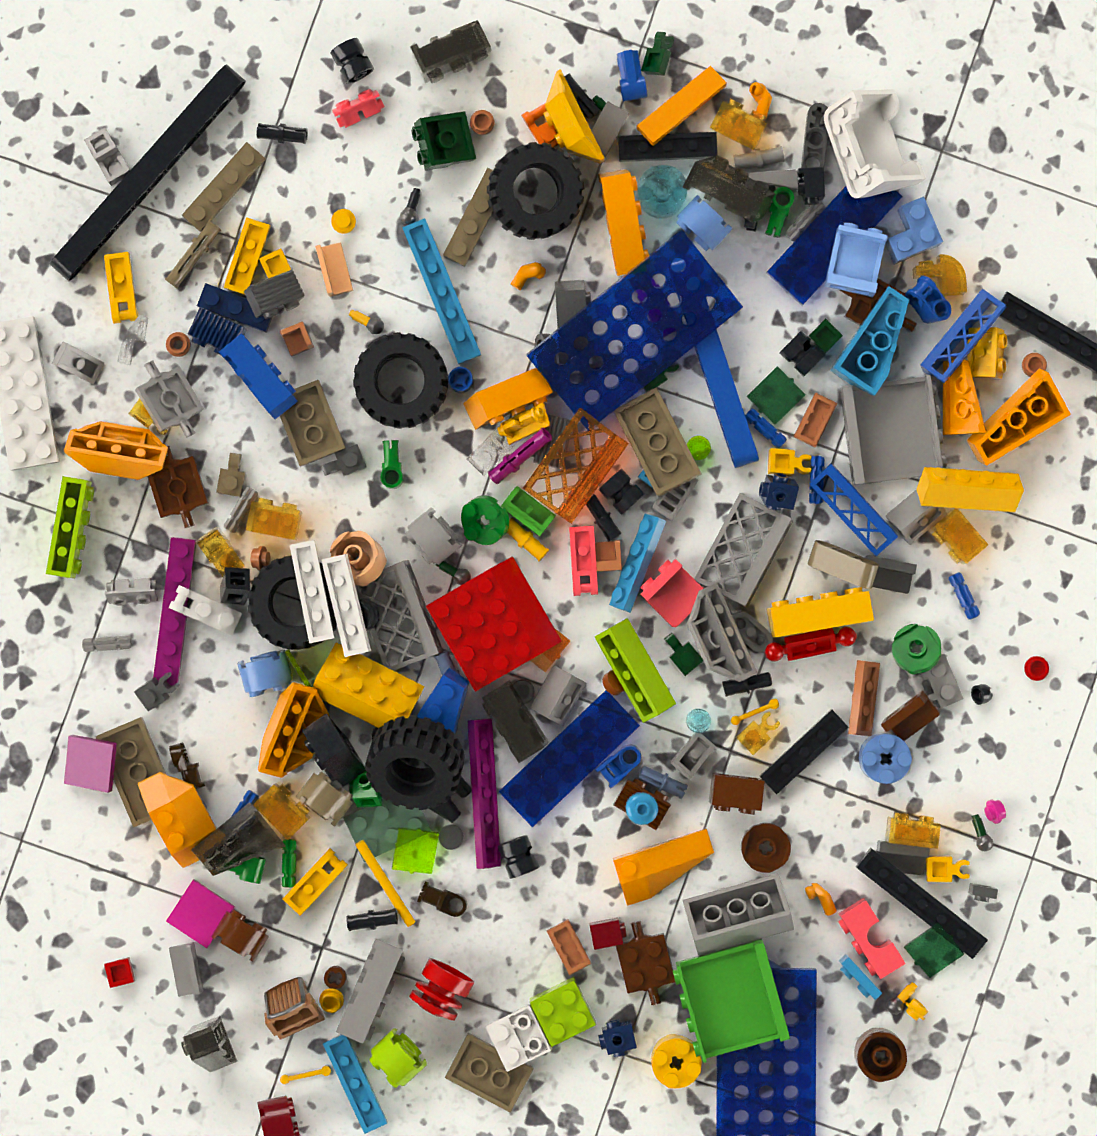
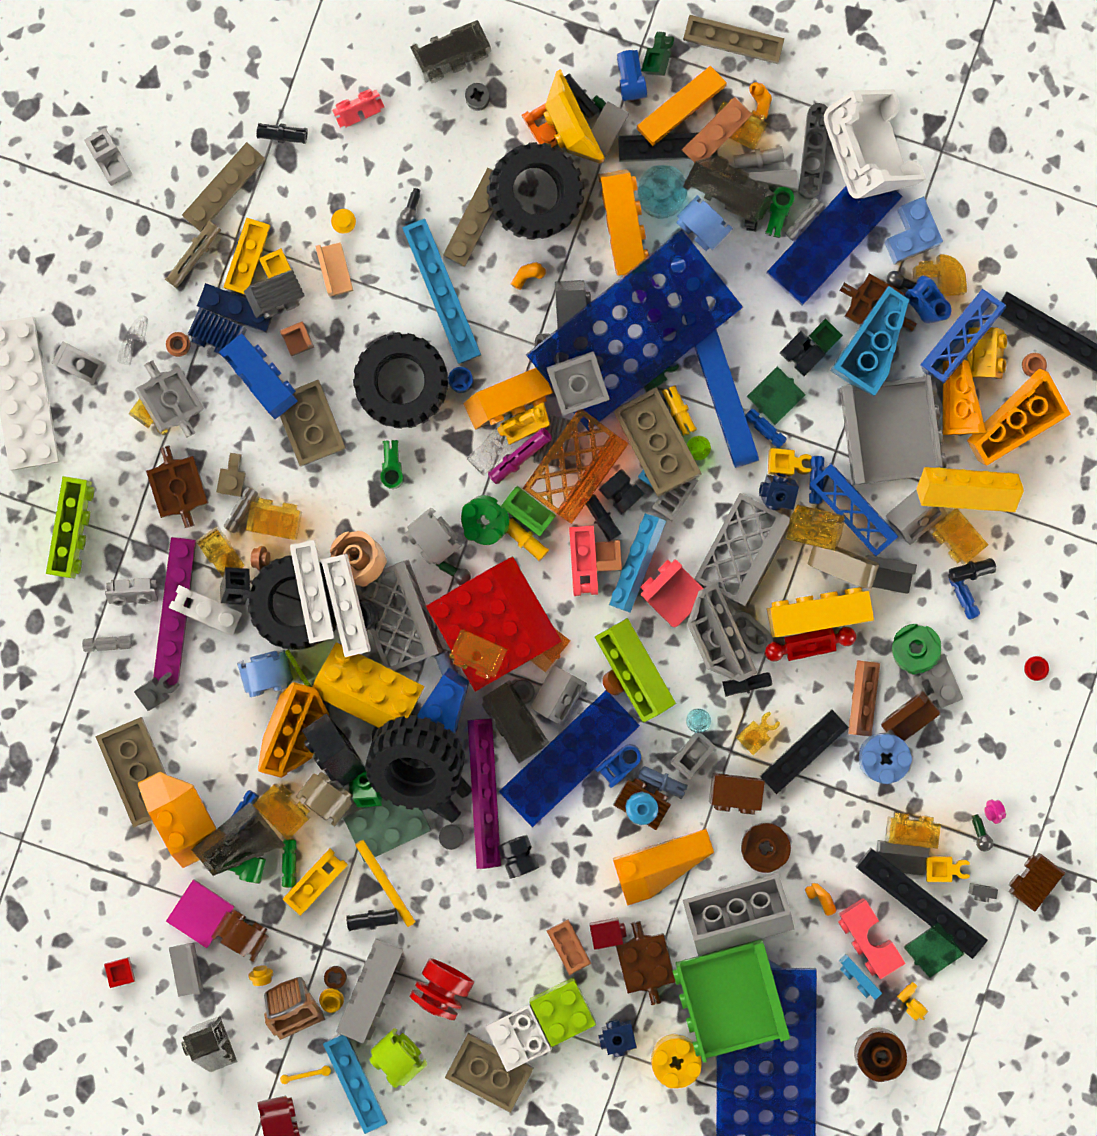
black beam [50,64,246,281] -> none
light orange wedge [64,421,168,480] -> none
tile [64,734,117,793] -> none
yellow plate [104,252,139,324] -> none
dark brown connector [169,742,205,789] -> none
dark grey plate [321,444,367,476] -> none
black wheel [330,38,374,84] -> none
piece [349,310,384,334] -> none
clear neon green piece [391,827,439,874] -> none
dark green plate [411,111,476,171] -> none
dark brown connector [417,881,468,917] -> none
nougat plate [470,110,494,135] -> none
dark green plate [664,633,703,676] -> none
yellow hinge [731,699,779,725] -> none
nougat plate [793,393,838,448] -> none
black brick [797,167,825,205] -> none
light blue panel [824,223,888,297] -> none
black hinge [971,684,993,705] -> none
none -> yellow plate [248,965,273,986]
none -> clear yellow brick [449,629,508,679]
none -> dark grey wheel [465,83,490,111]
none -> light grey plate [546,351,610,415]
none -> yellow pin [662,385,697,436]
none -> nougat plate [682,97,753,167]
none -> dark tan plate [683,15,785,64]
none -> clear yellow brick [787,504,845,551]
none -> flat silver piece [886,271,917,290]
none -> black axle [948,558,996,583]
none -> reddish brown brick [1008,853,1065,912]

